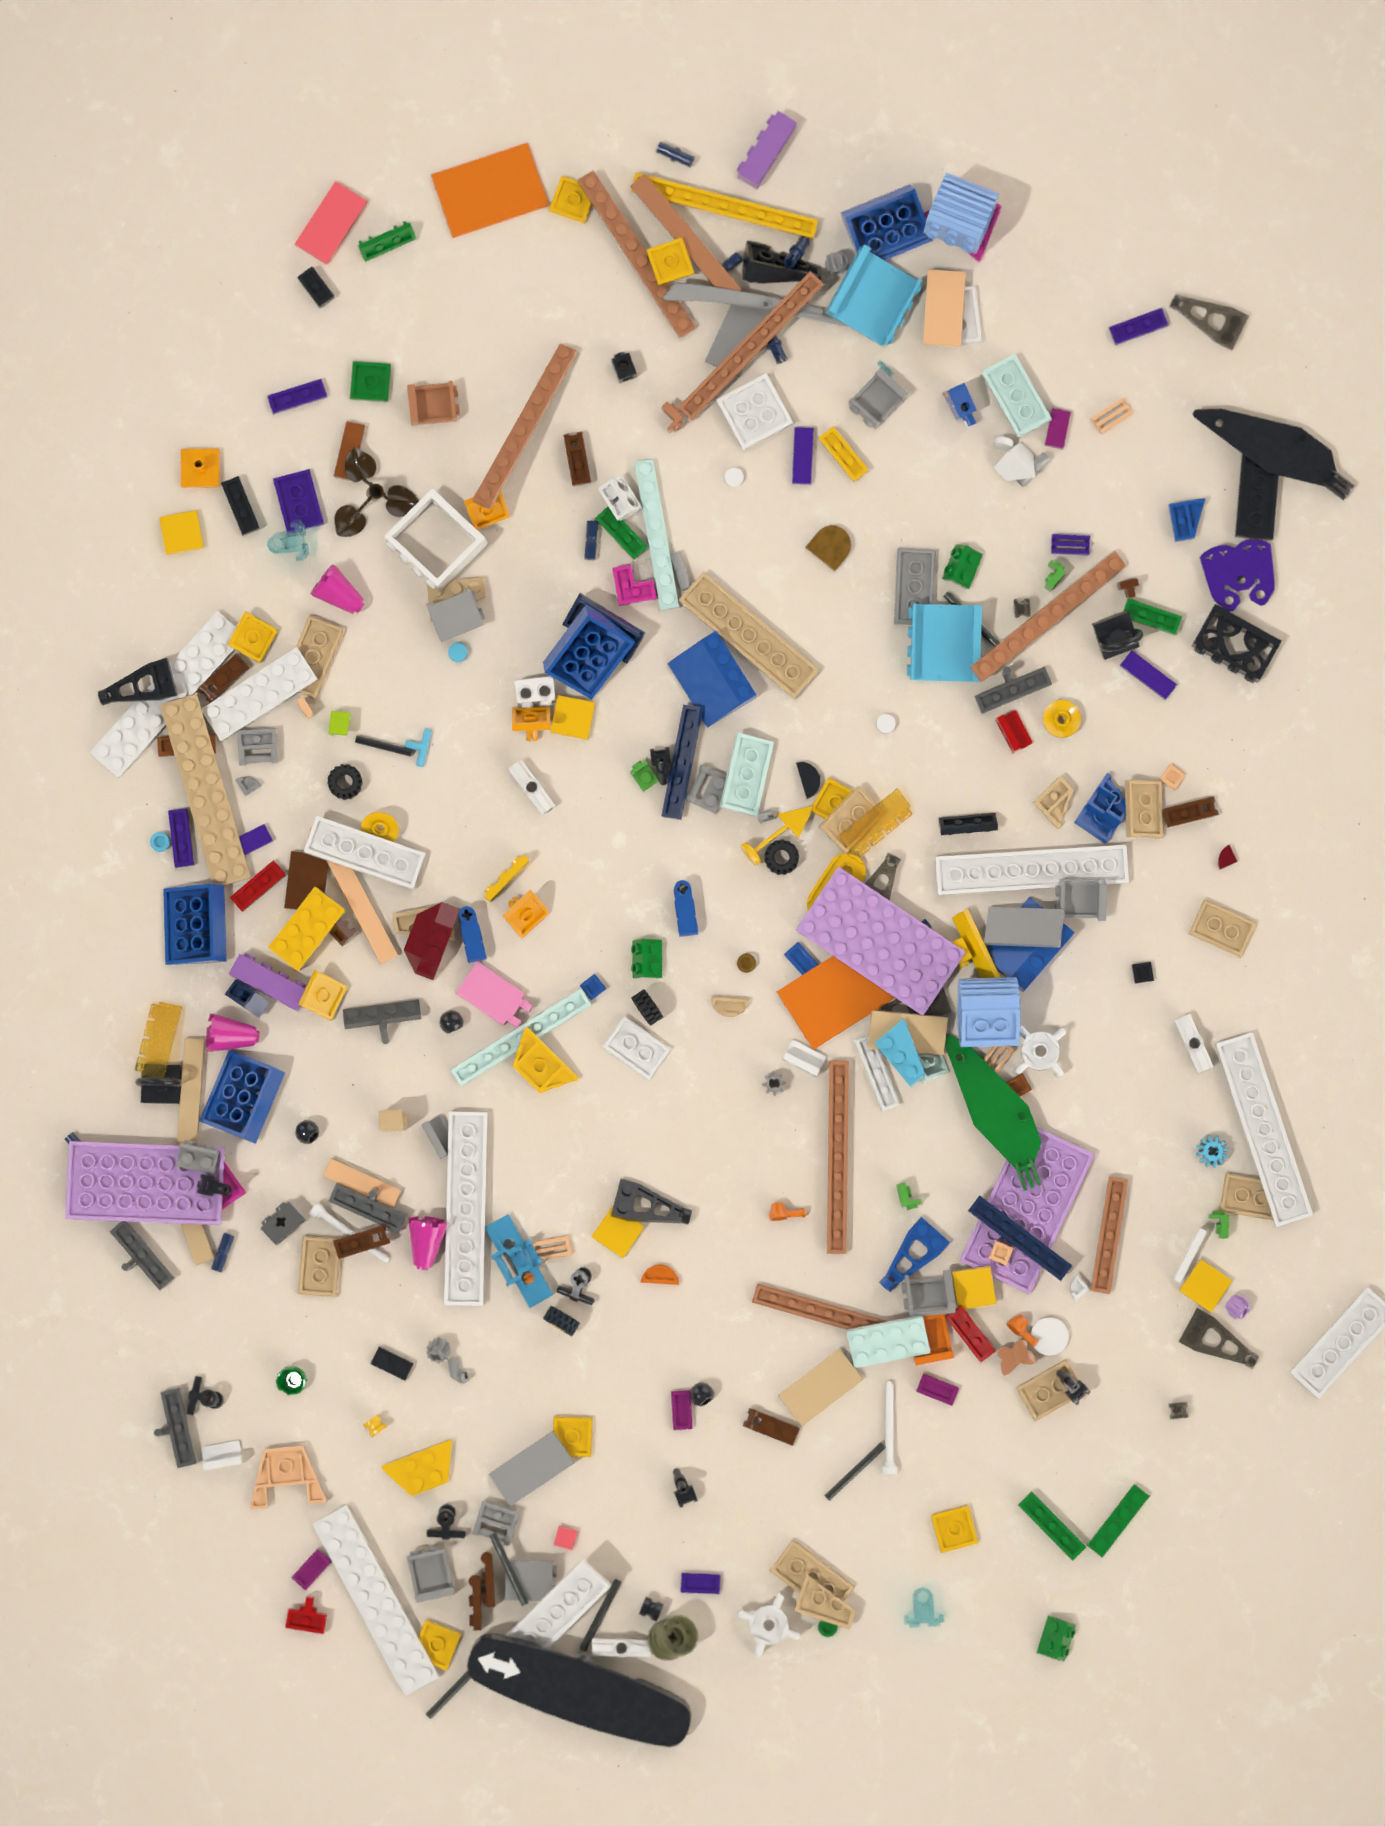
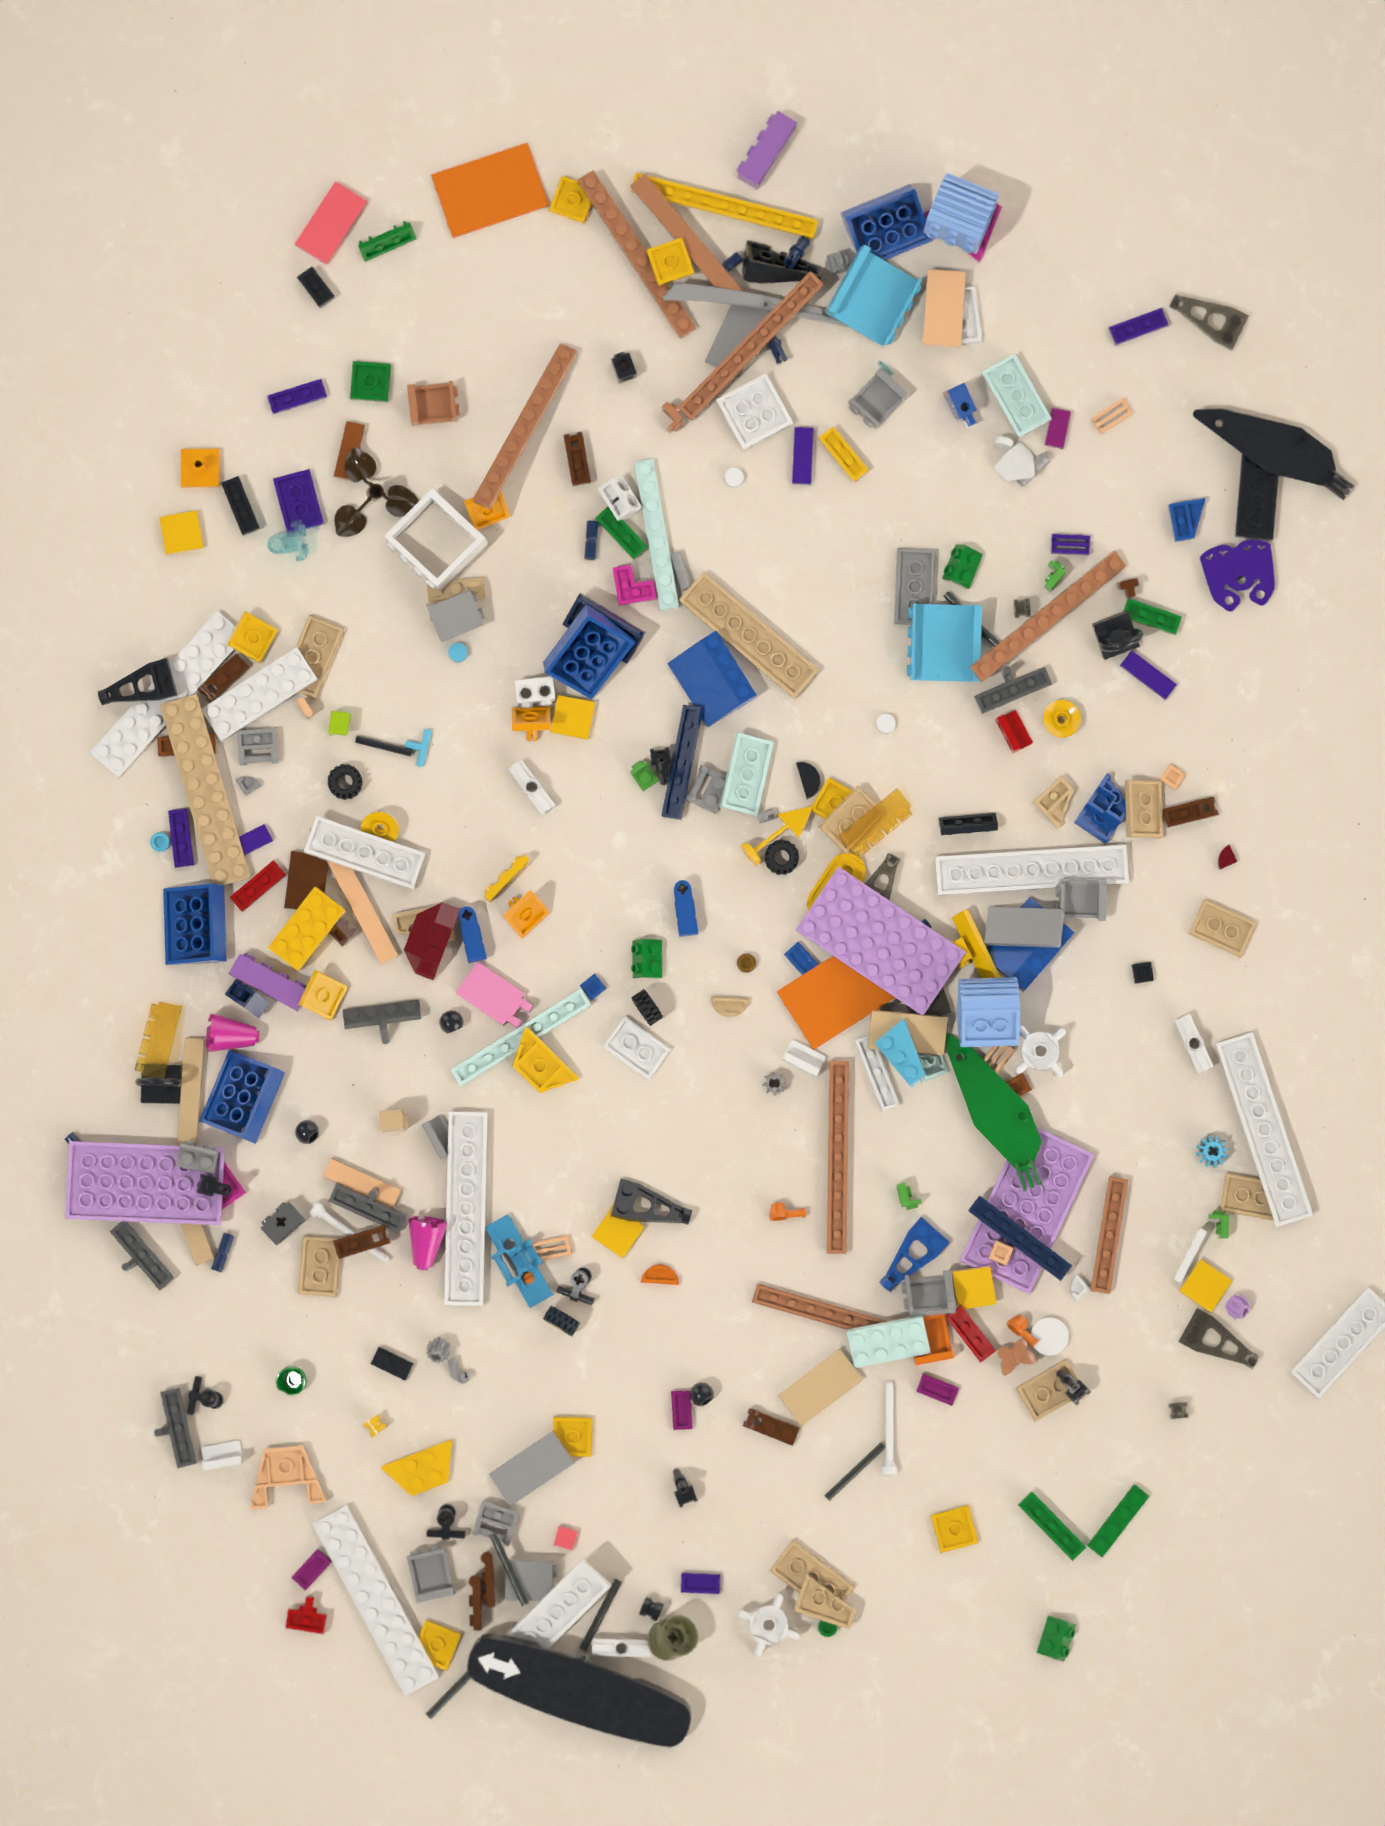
dark pink cone [310,564,365,614] -> none
dark blue pin [656,141,695,168] -> none
pearl gold tile [805,525,851,572] -> none
clear light blue pin [904,1587,944,1628] -> none
black fence [1191,604,1282,683] -> none

